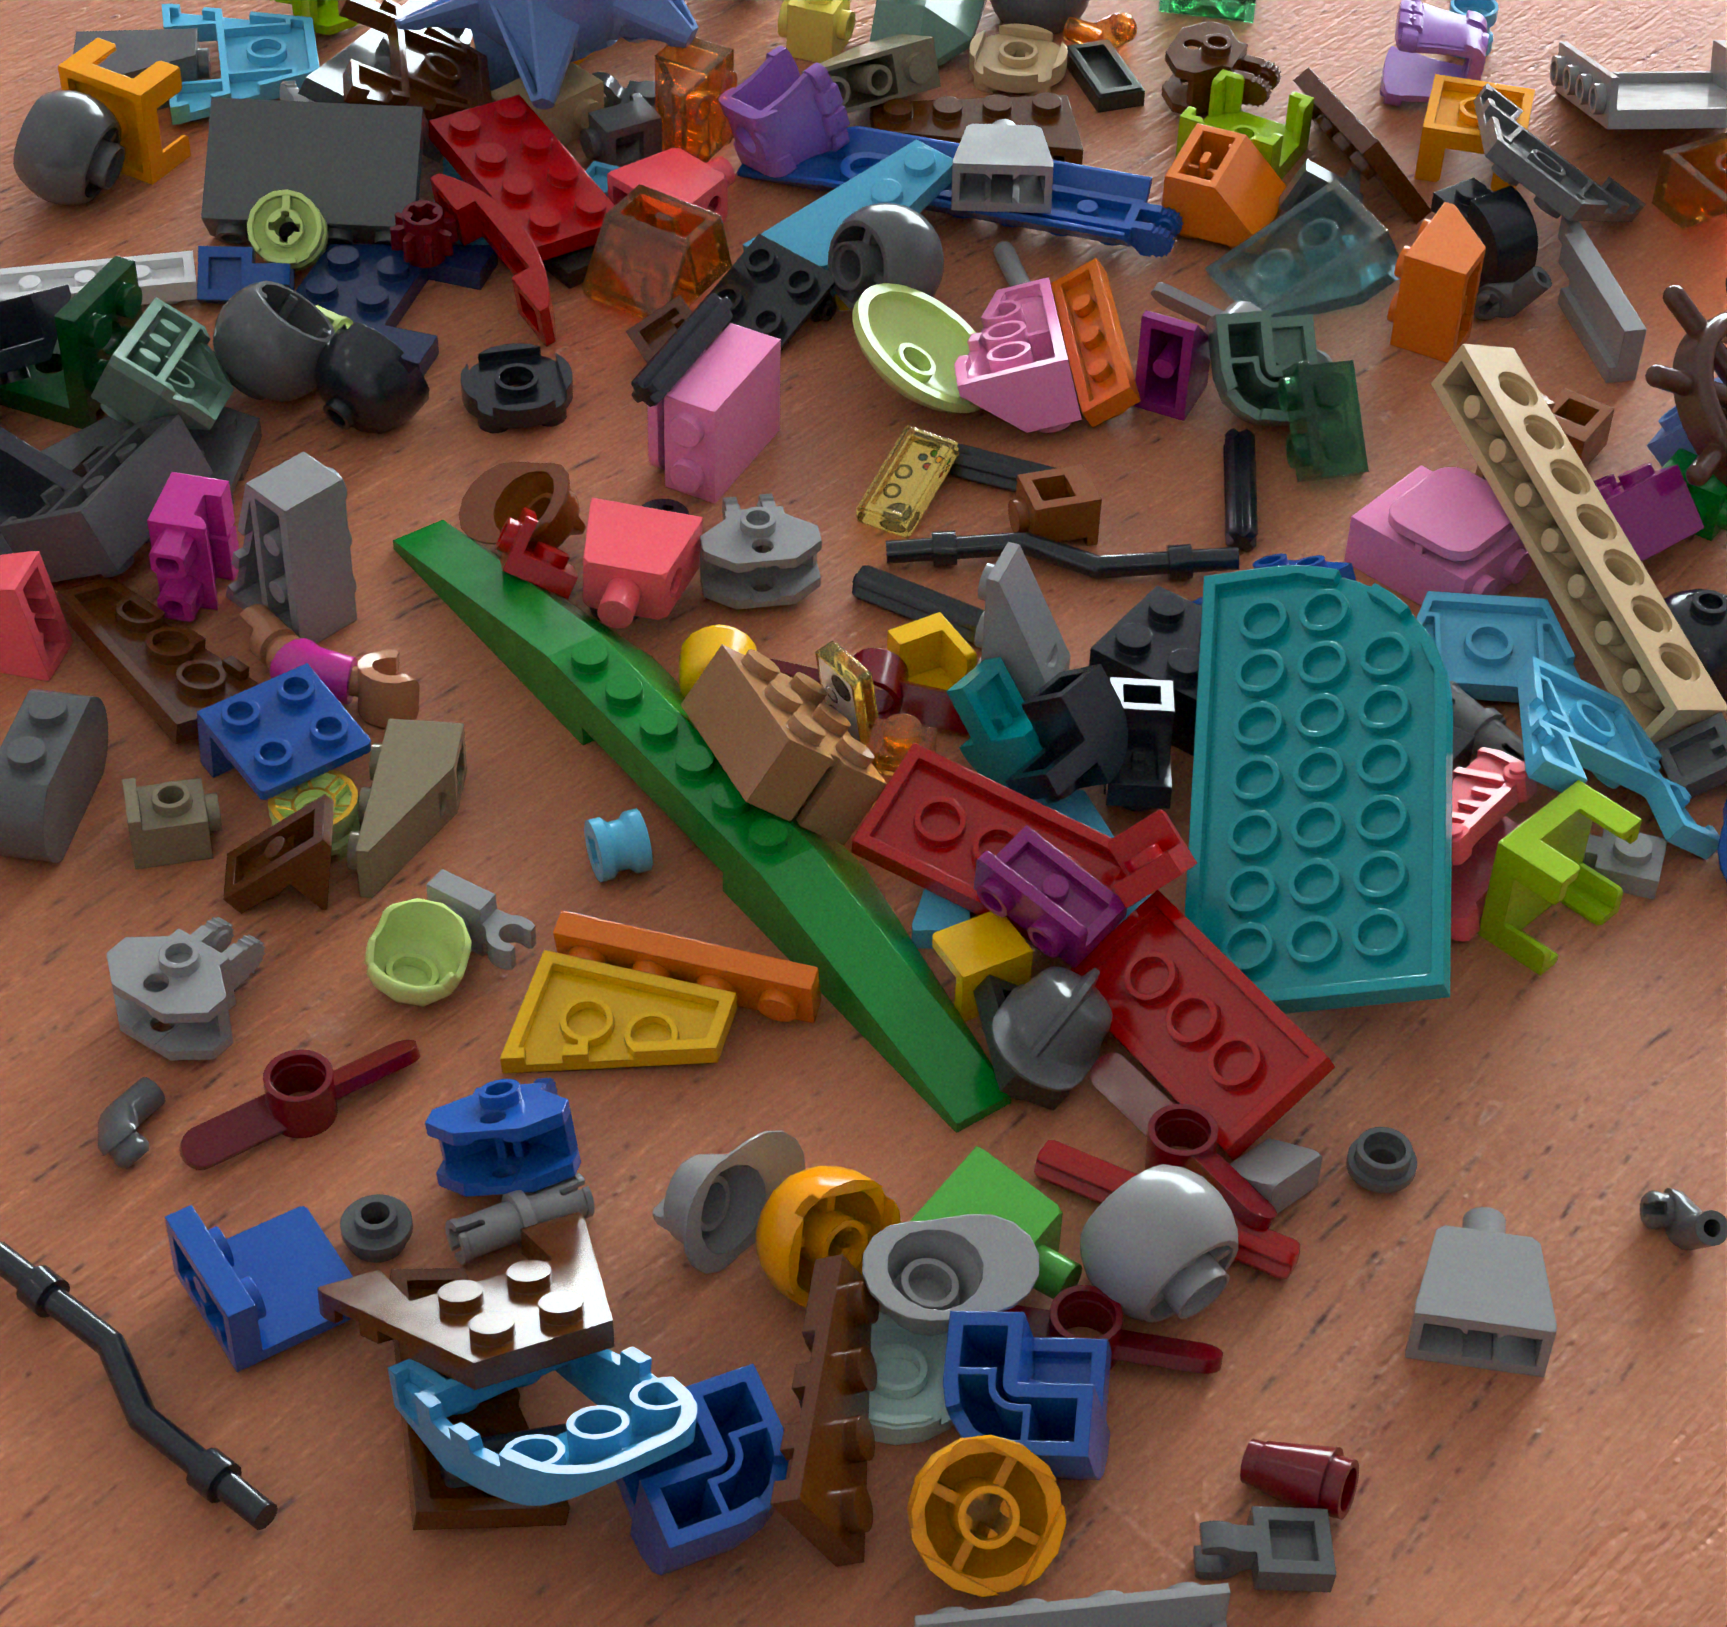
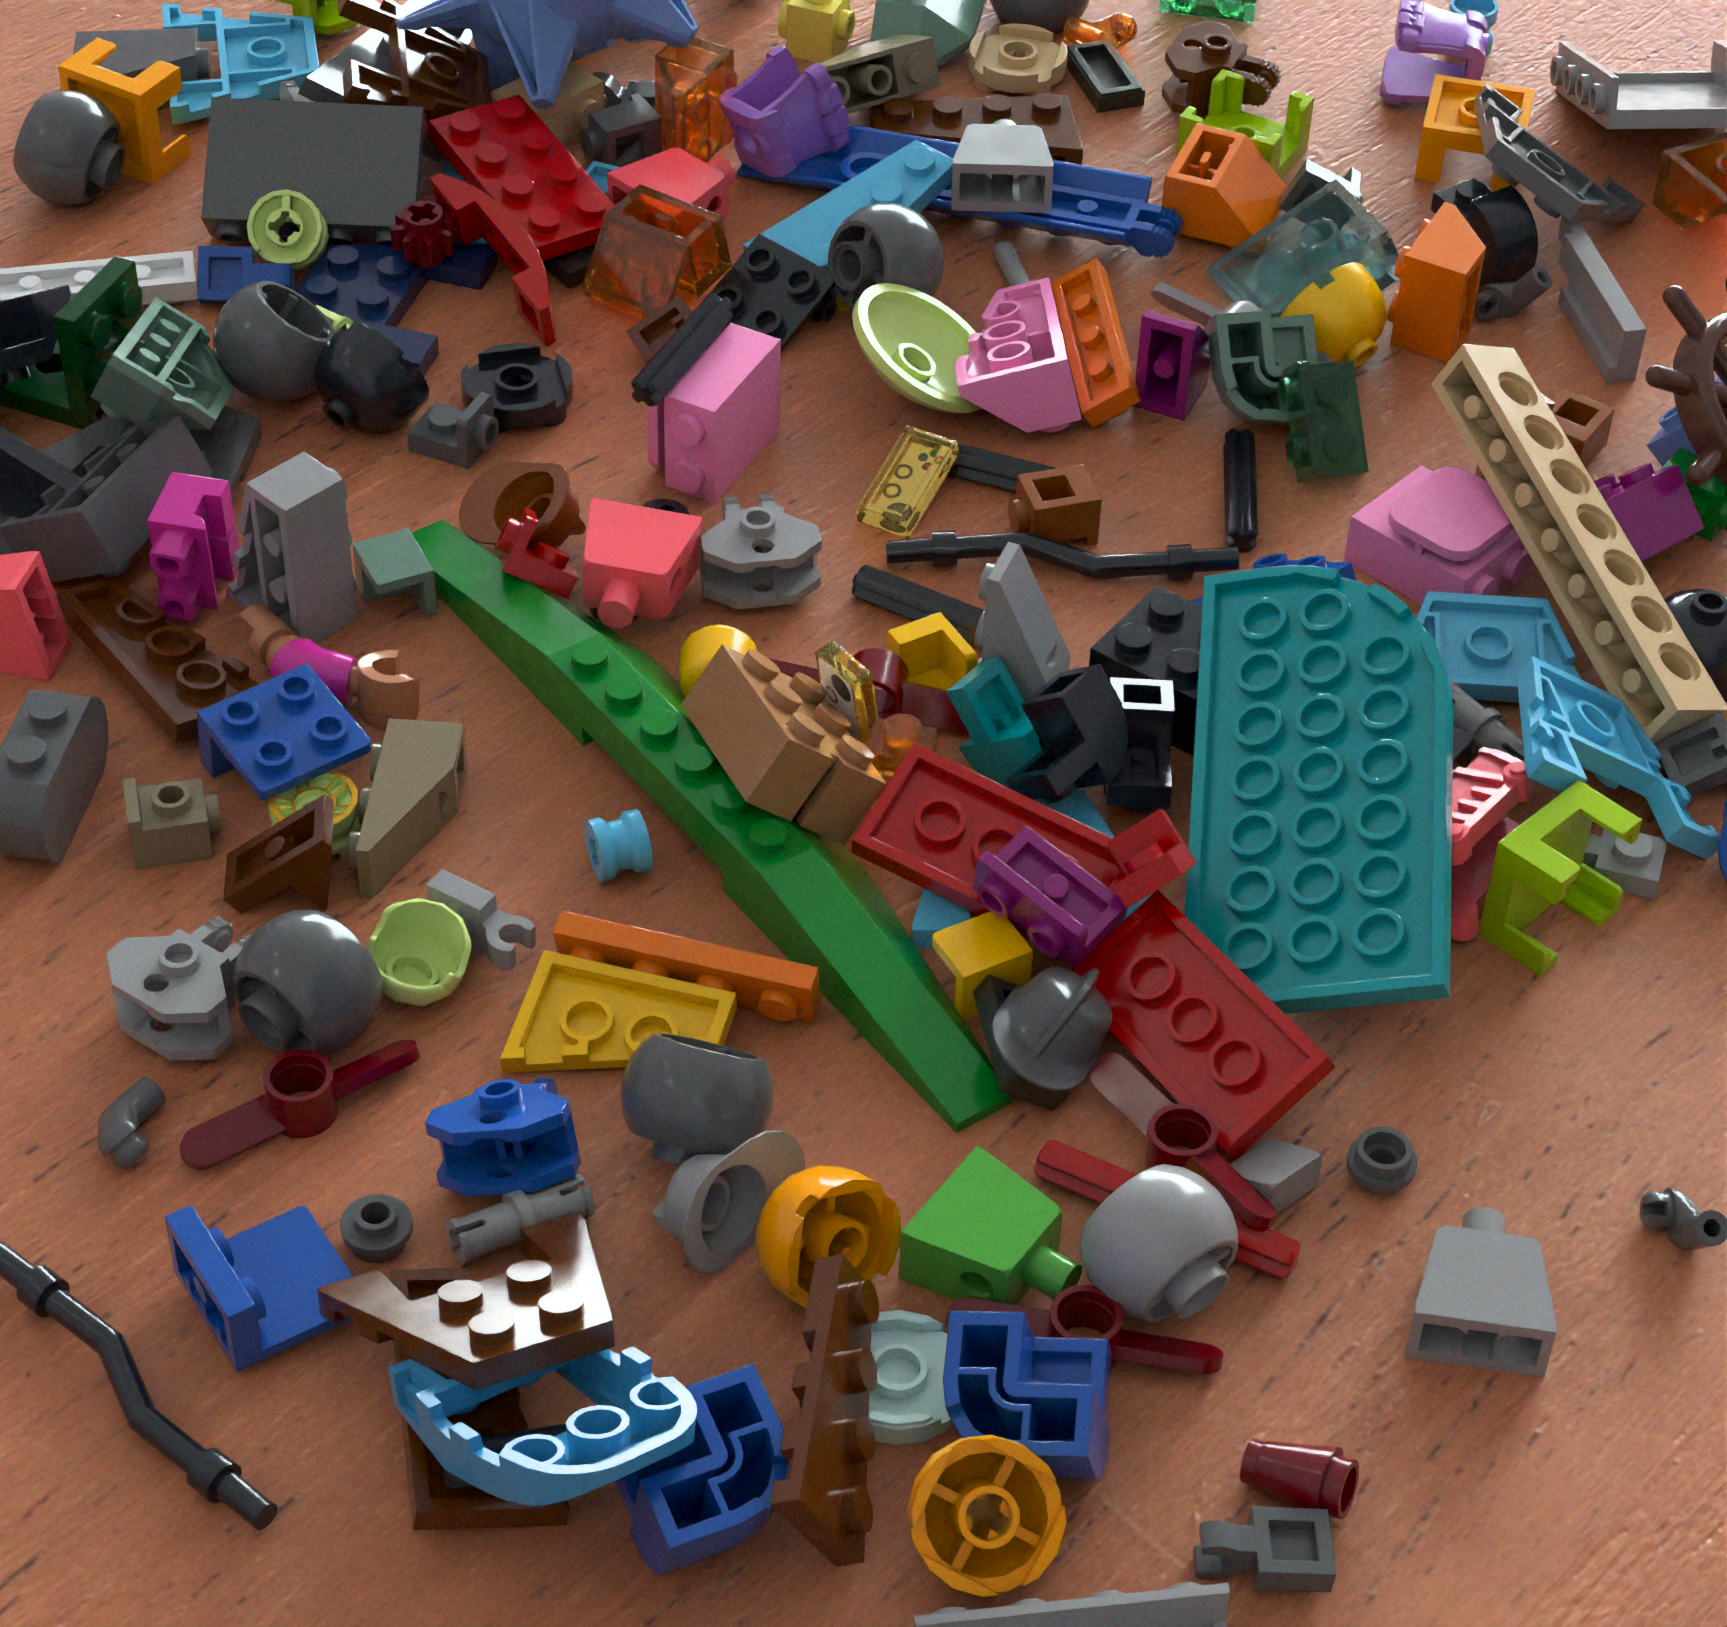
light grey piece [862,1214,1039,1336] -> none
reddish brown wing [1293,67,1432,224] -> none
none -> dark grey wheel [233,910,382,1056]
none -> sand green panel [352,528,437,617]
none -> dark grey bracket [407,392,499,469]
none -> dark grey wheel [620,1032,774,1166]
none -> yellow cylinder [1280,262,1387,369]

